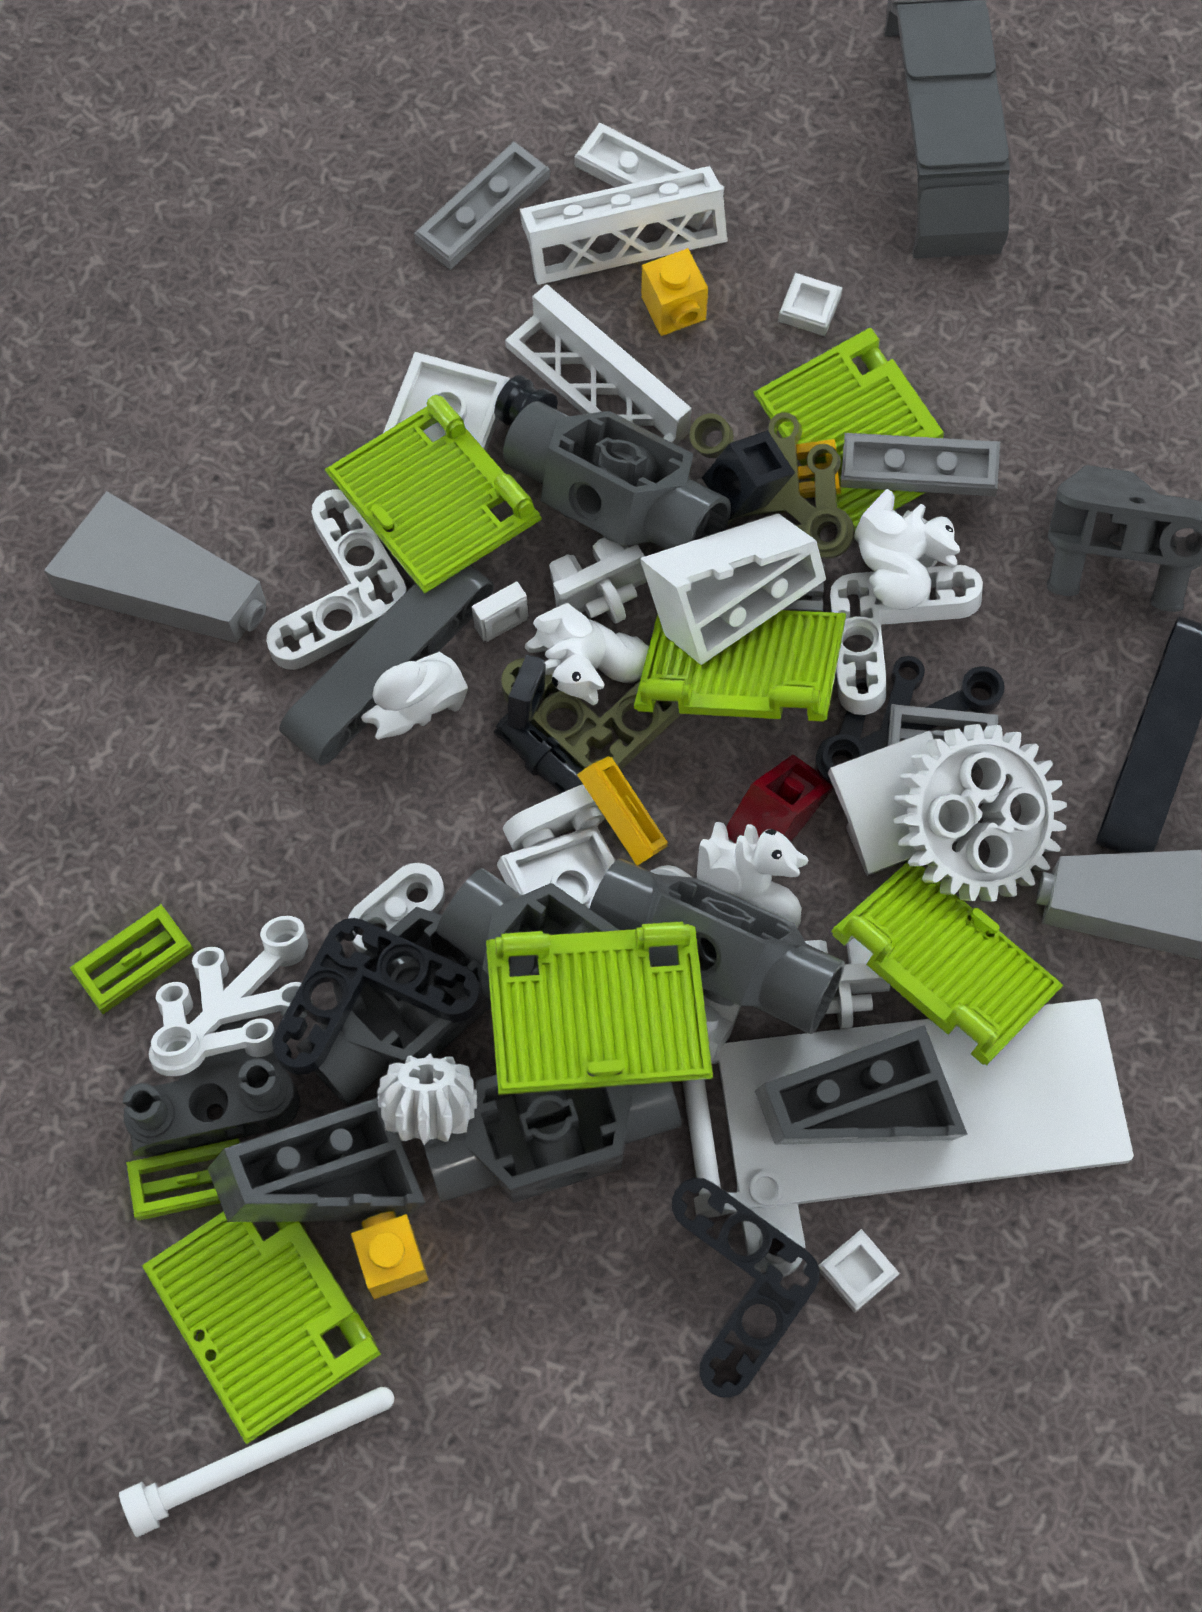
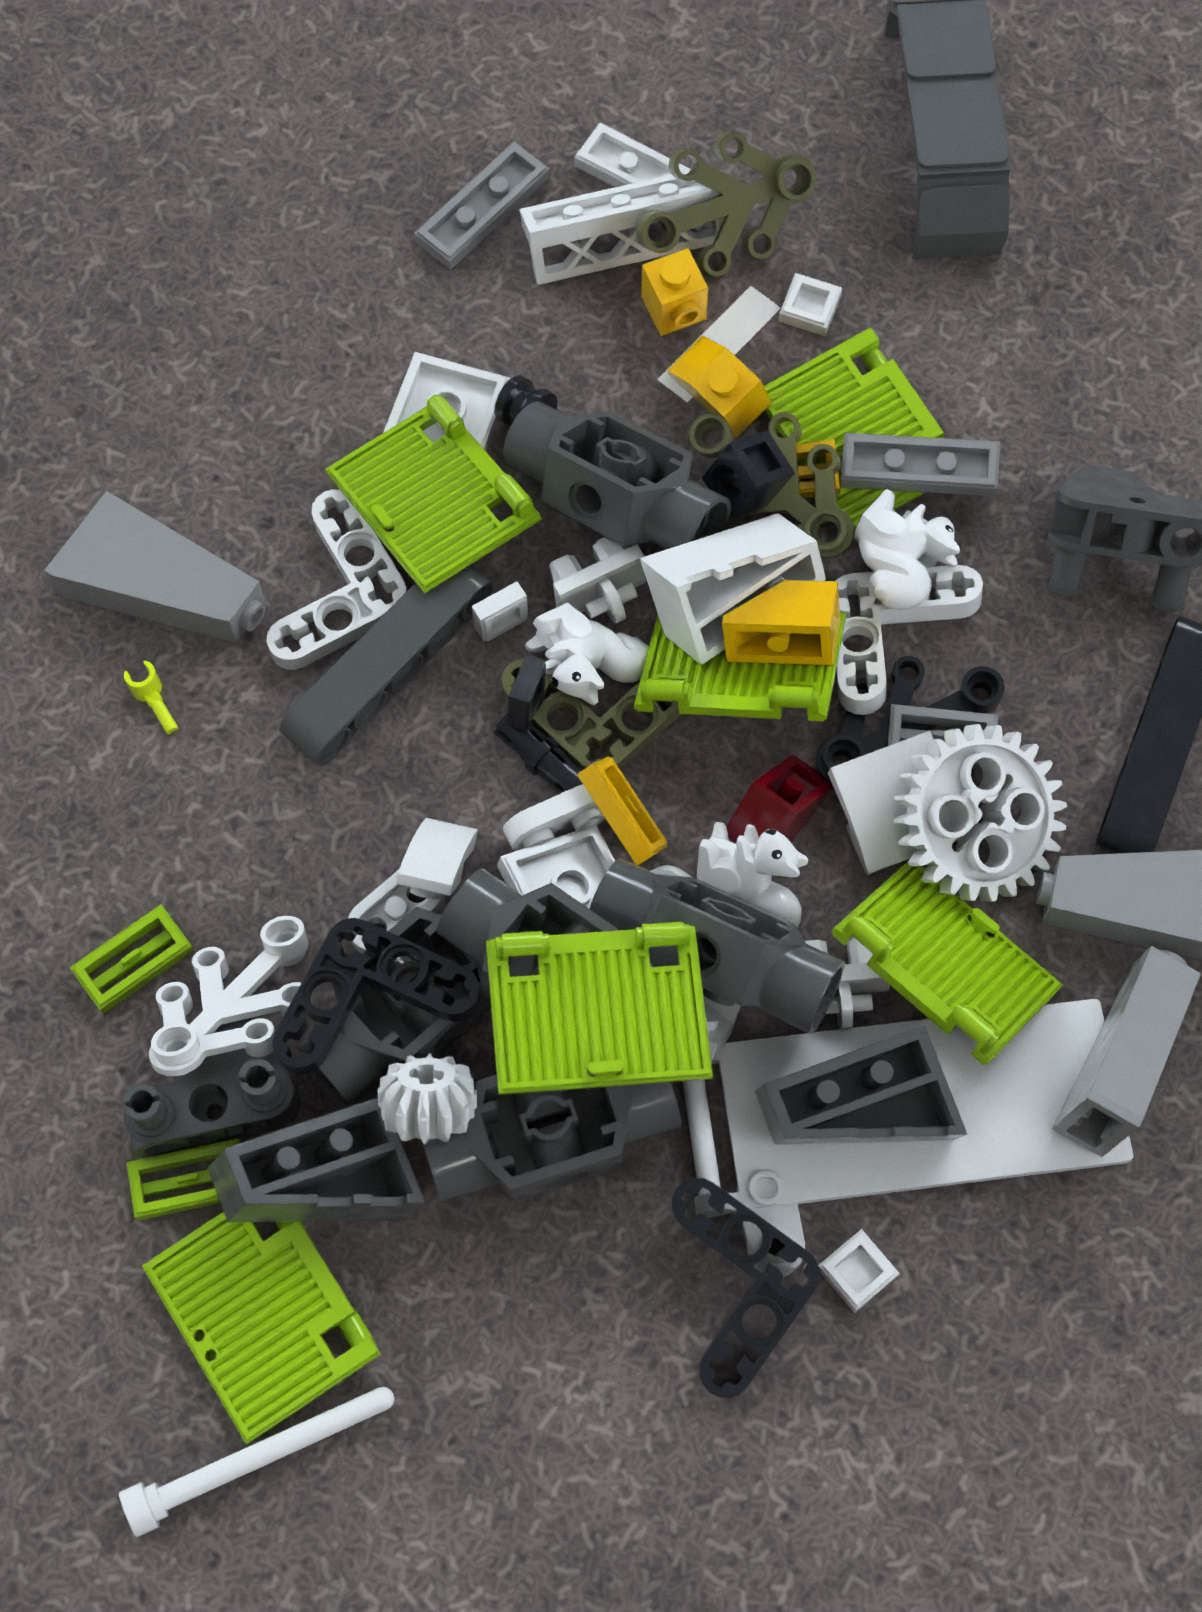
yellow brick [351,1211,429,1299] -> none
white animal [361,652,468,740] -> none
white fence [505,284,691,445] -> none
none -> neon yellow hand [124,661,178,735]
none -> white slope [396,818,478,899]
none -> olive plant [636,131,816,277]
none -> white sticker [657,286,781,403]
none -> yellow slope [667,336,772,438]
none -> yellow slope [722,580,841,665]
none -> light grey slope [1052,946,1201,1157]

